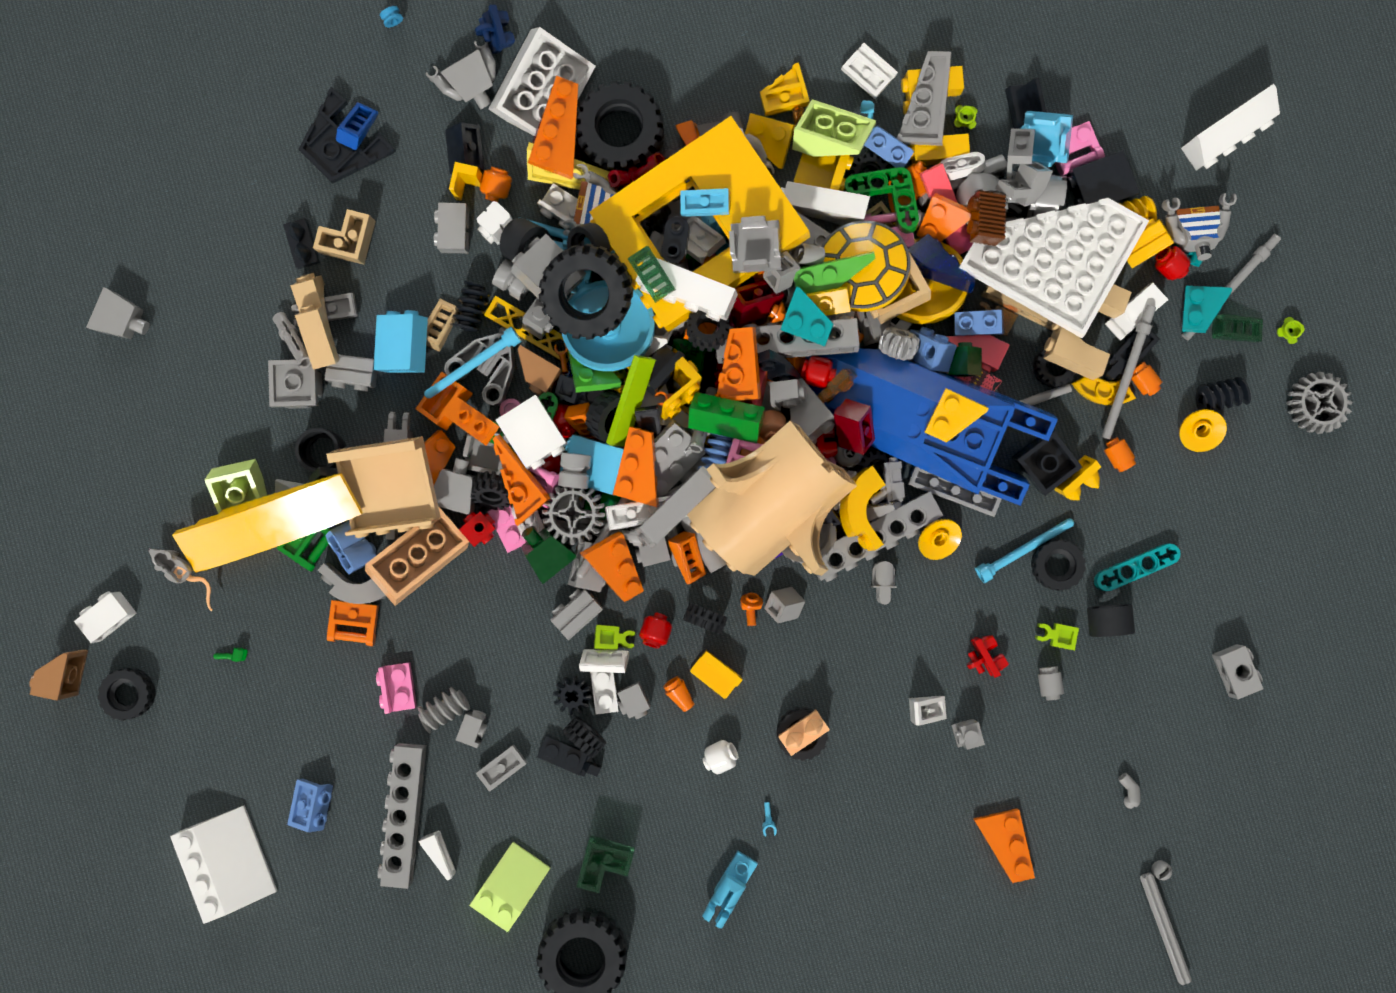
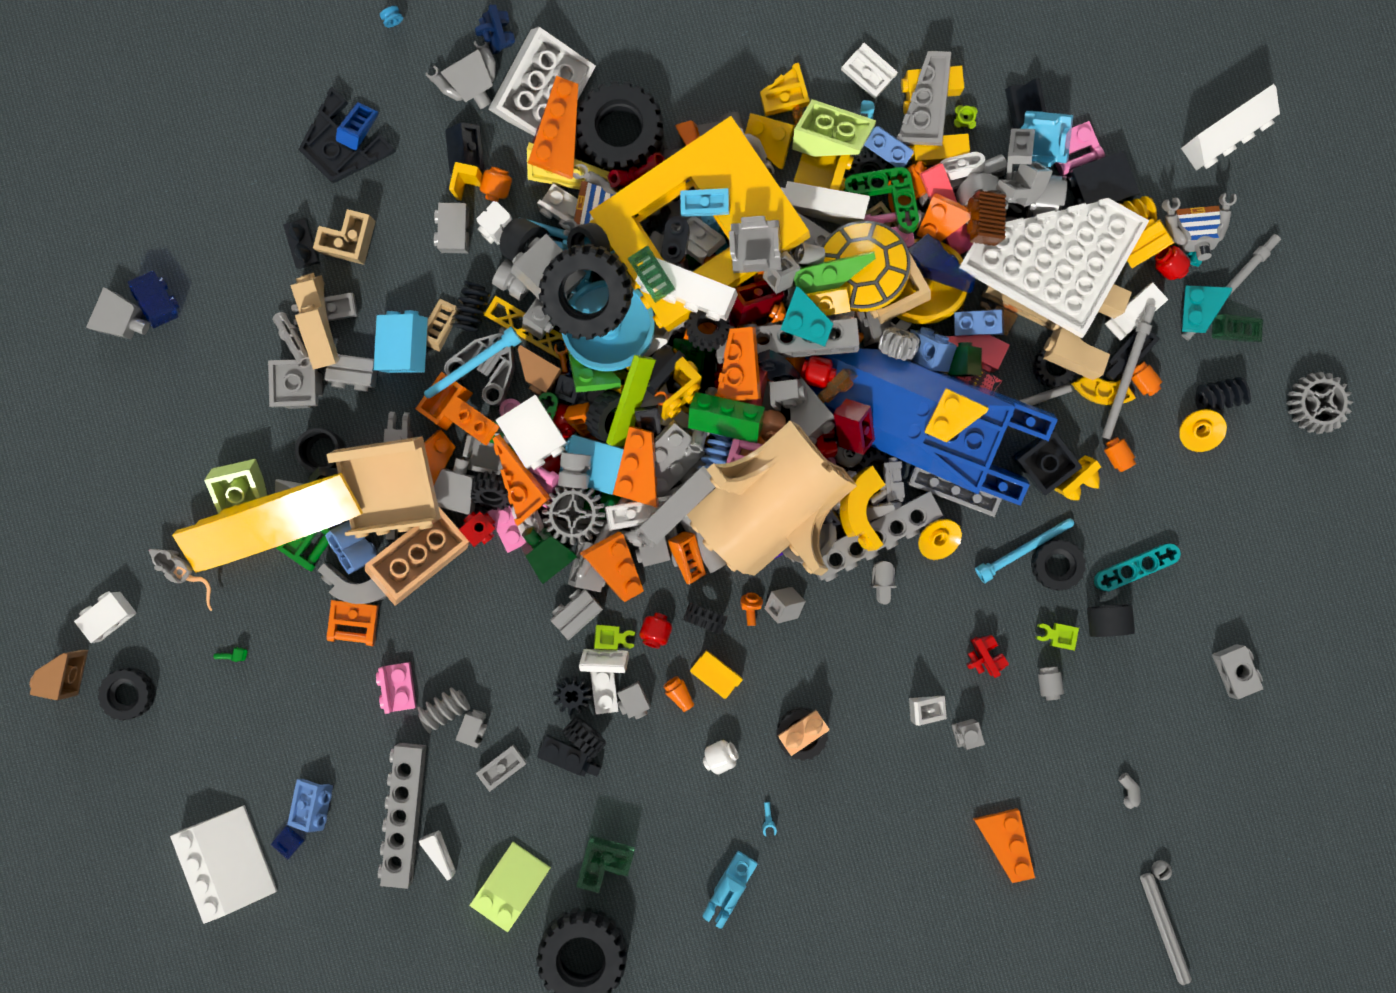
lime plate [1277,317,1305,344] -> none
none -> clear blue brick [127,270,180,329]
none -> clear blue tile [270,826,305,860]

